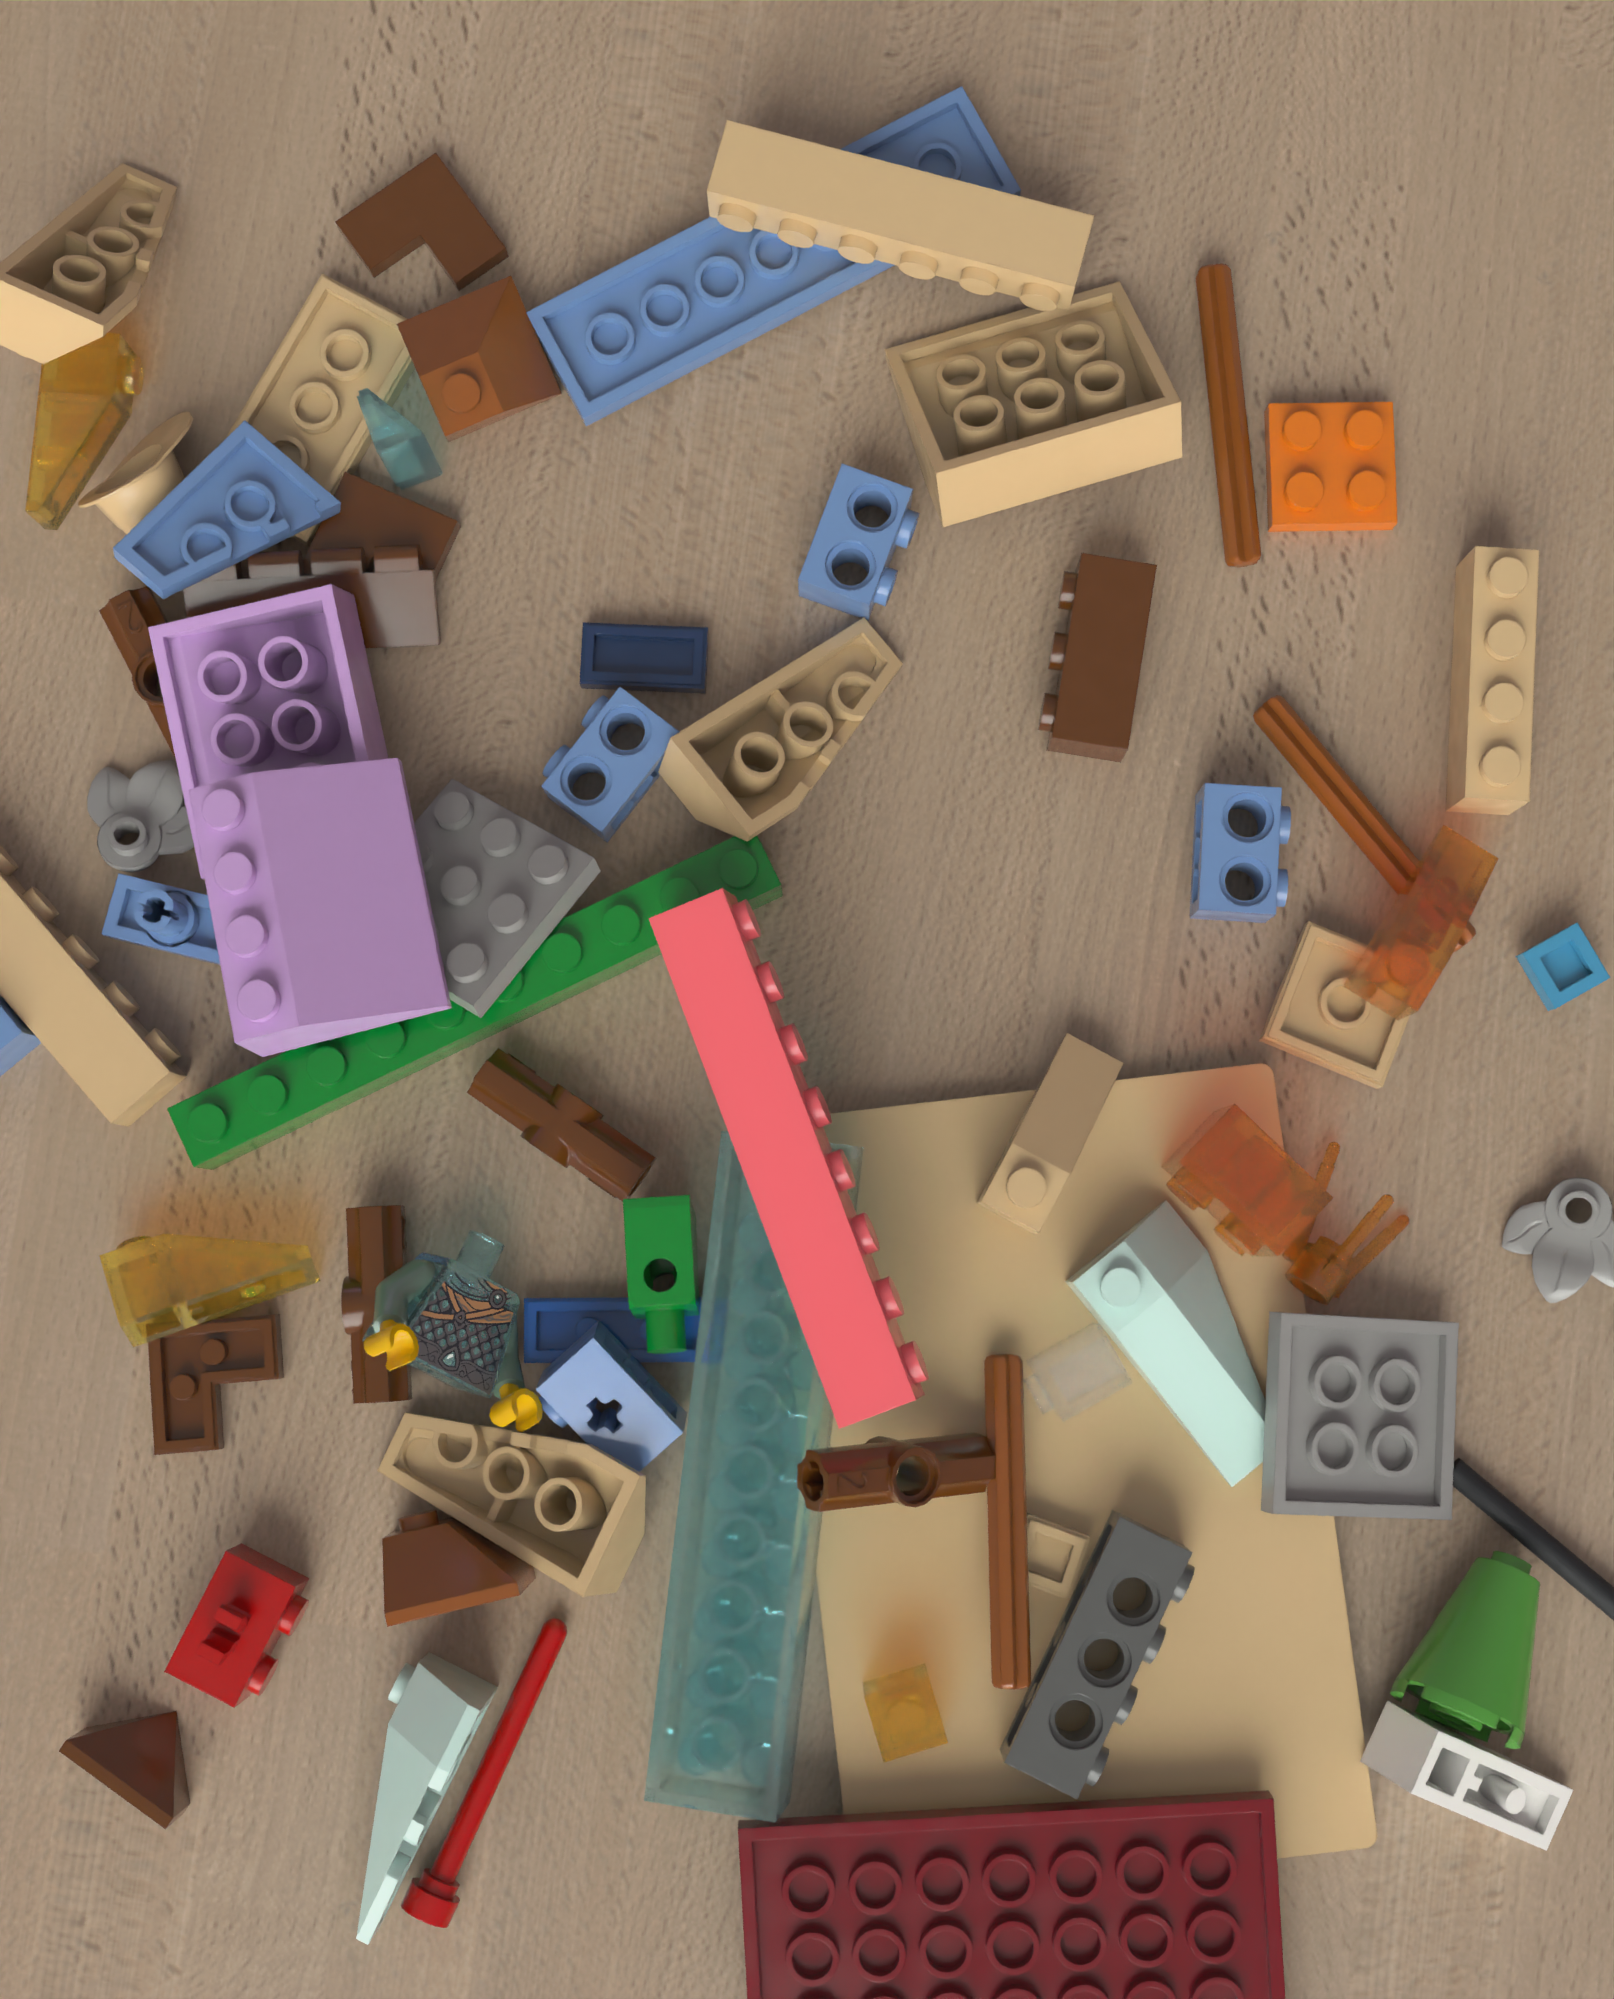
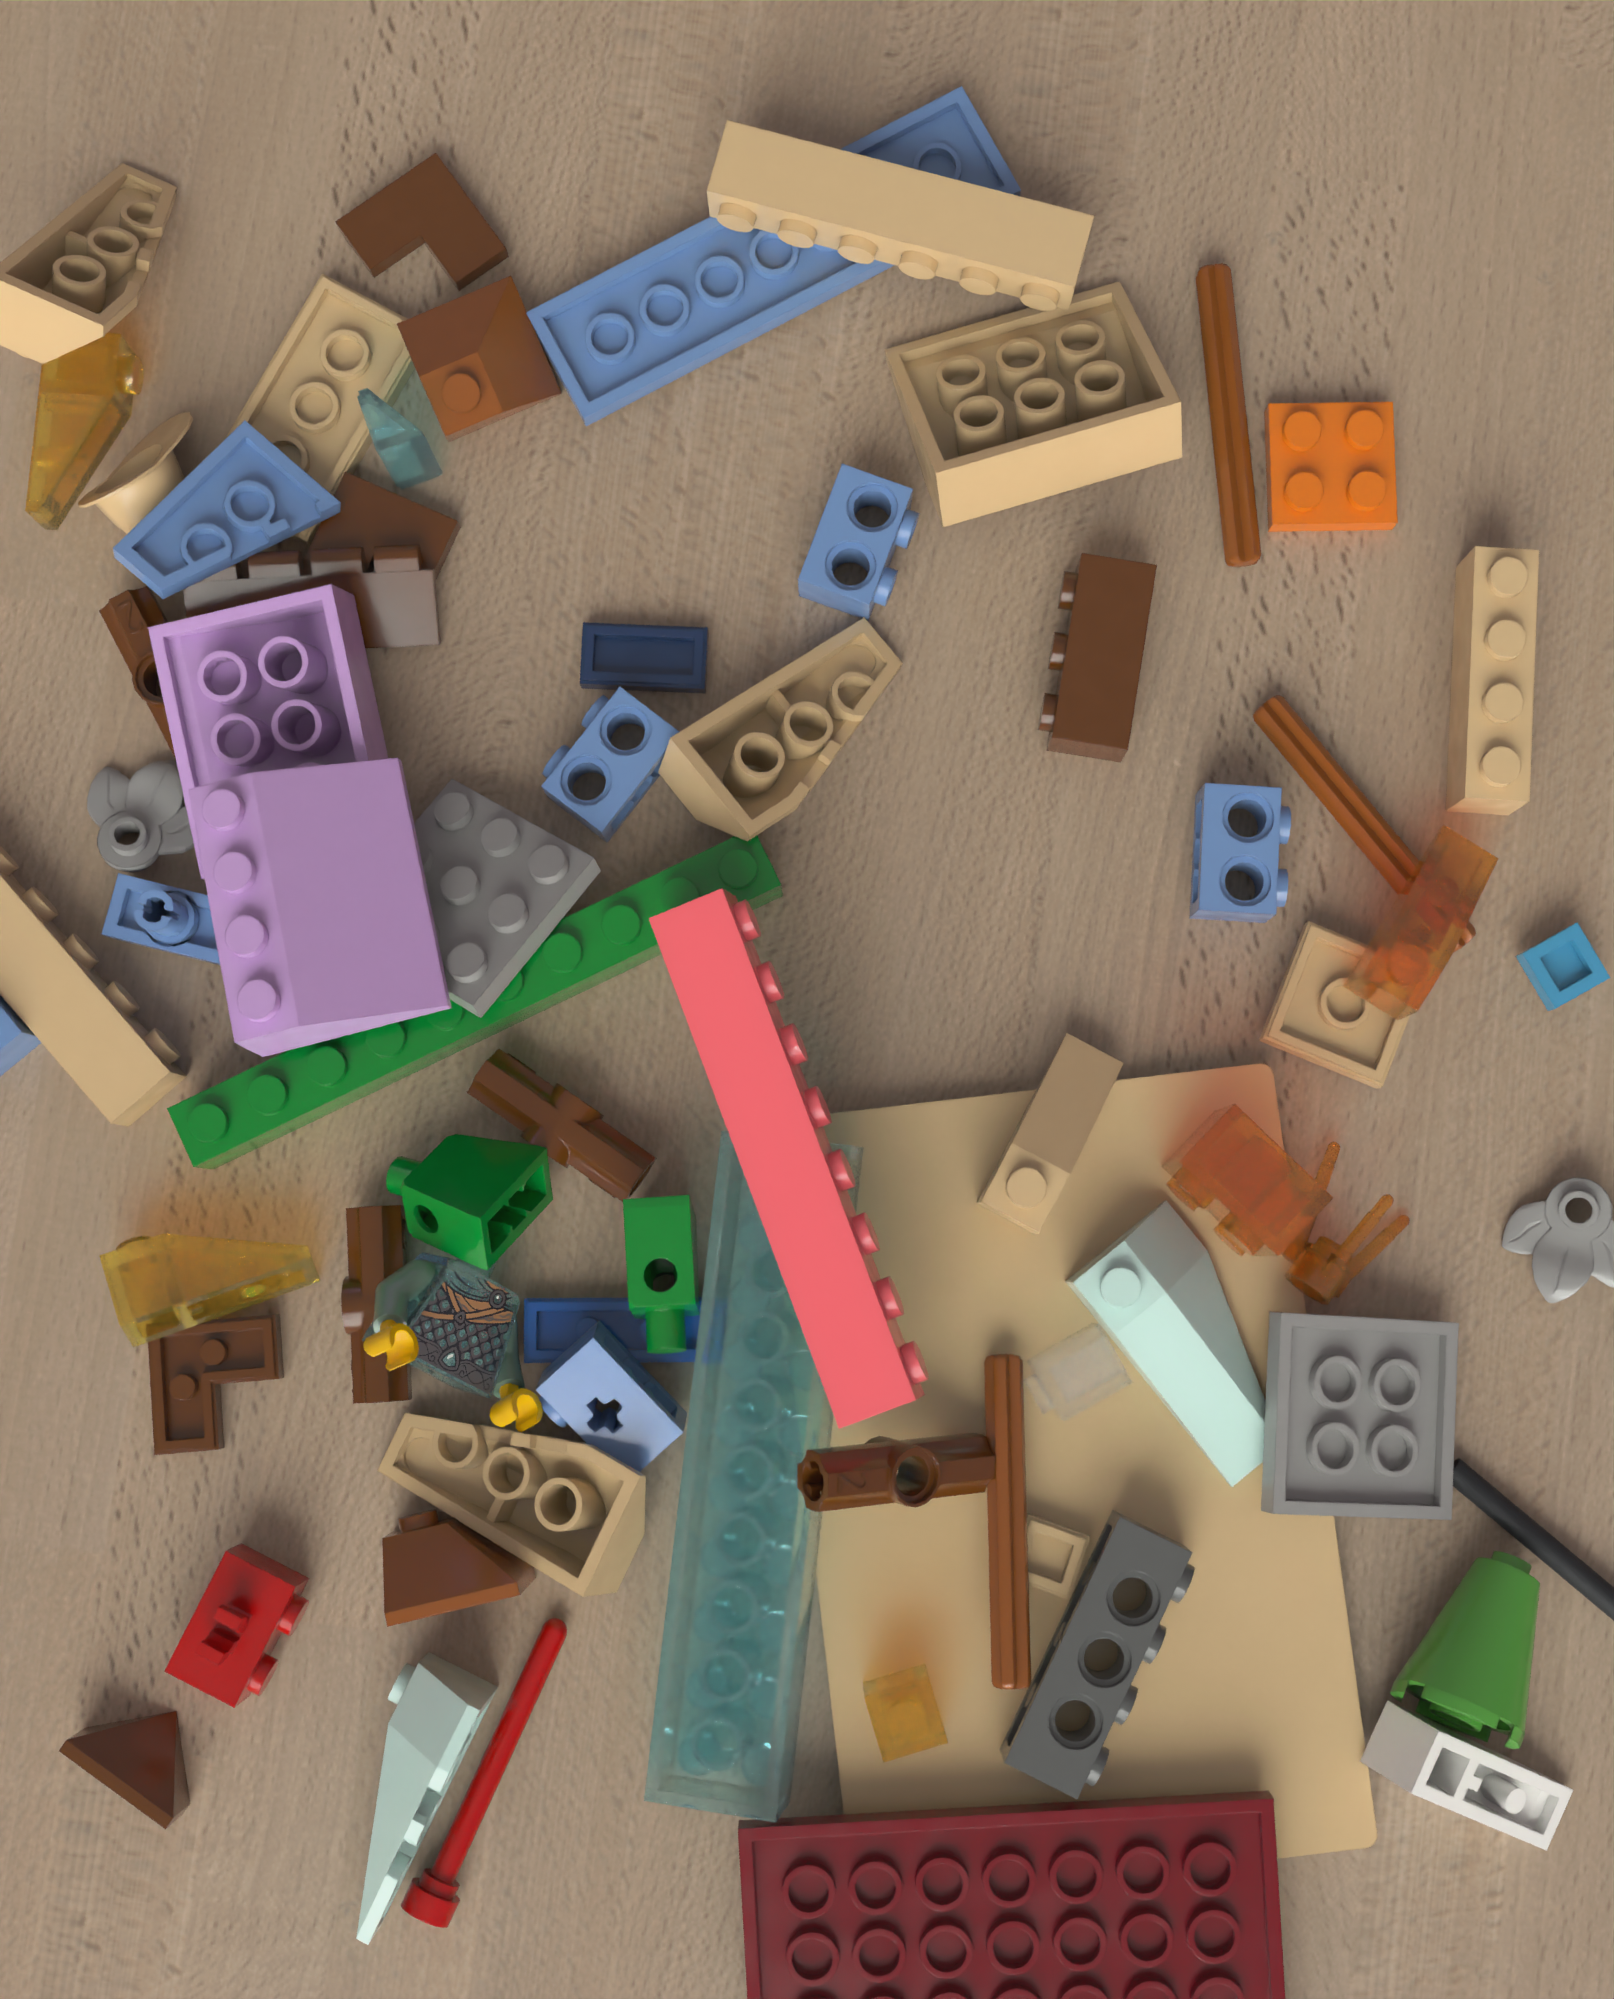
none -> green torso [386,1134,553,1270]

